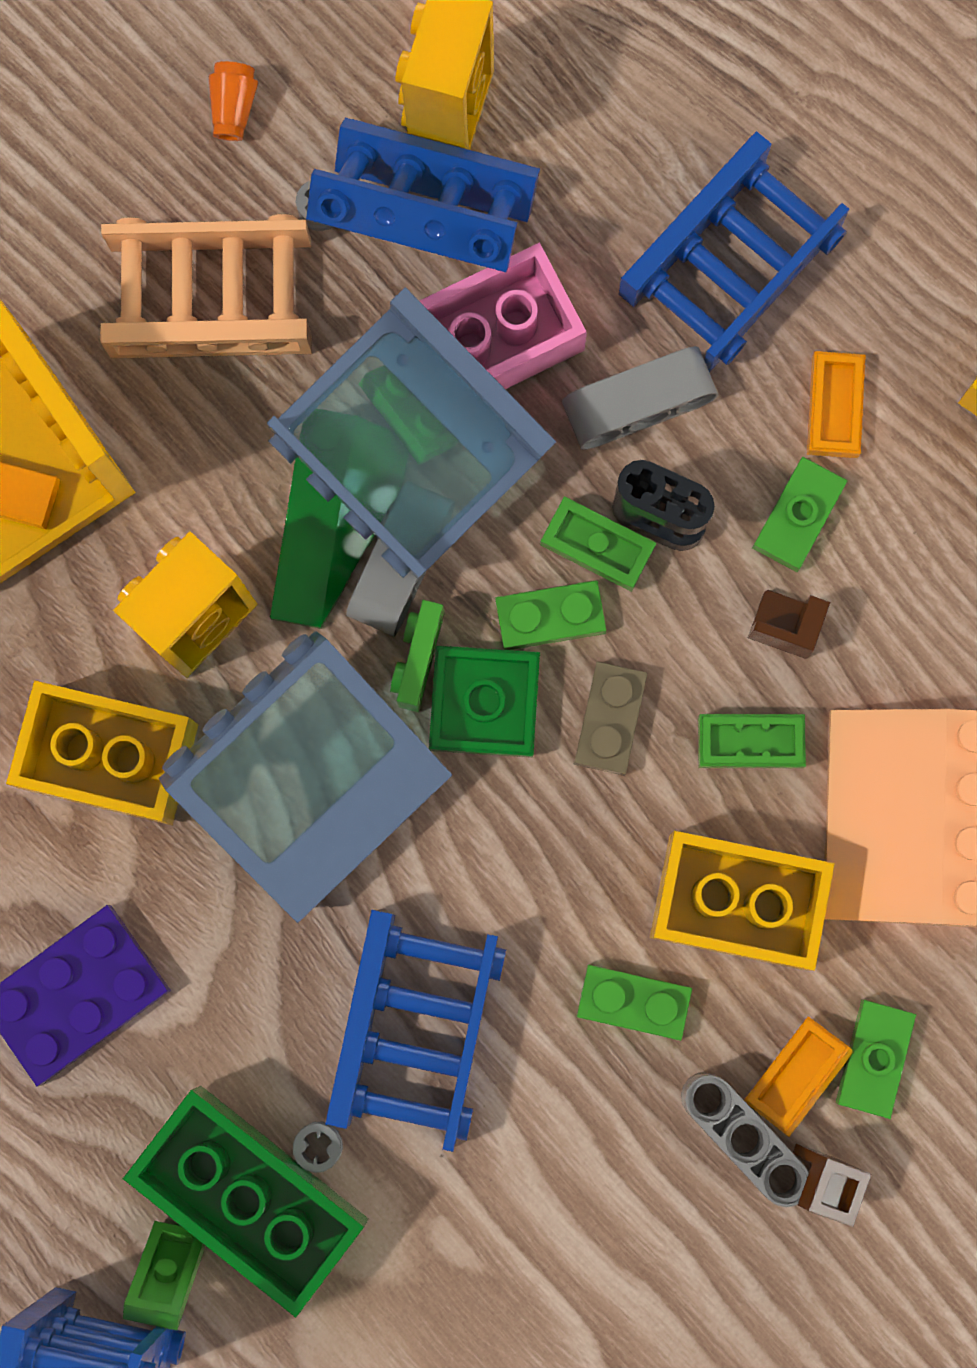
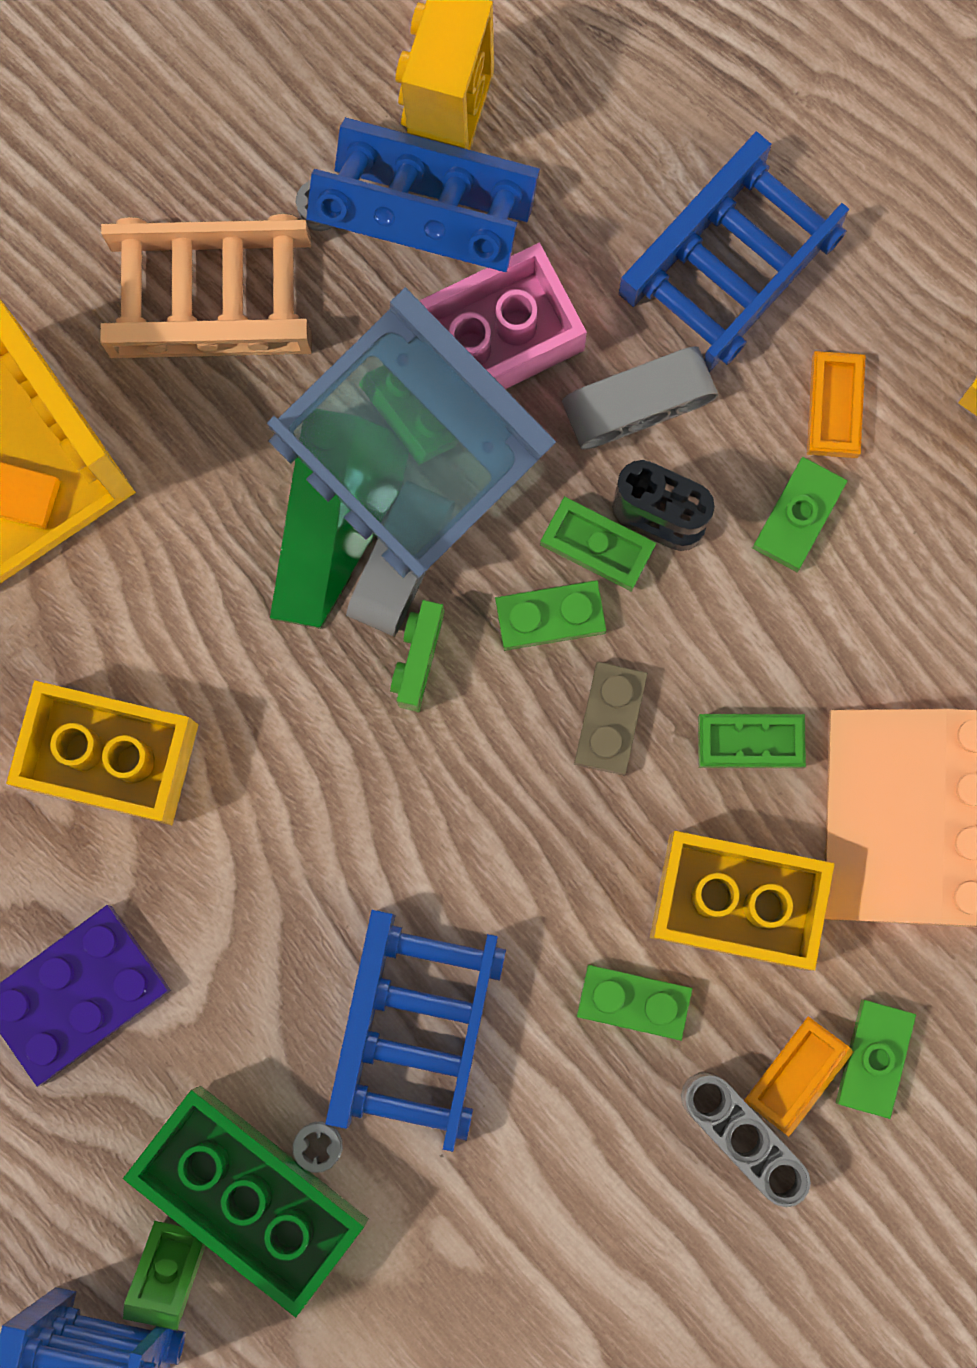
yellow brick [113,531,258,678] -> none
panel [159,631,452,923] -> none
orange cone [208,61,258,141] -> none
green plate [429,646,540,758] -> none
reddish brown panel [748,590,831,659] -> none
panel [793,1144,871,1227] -> none

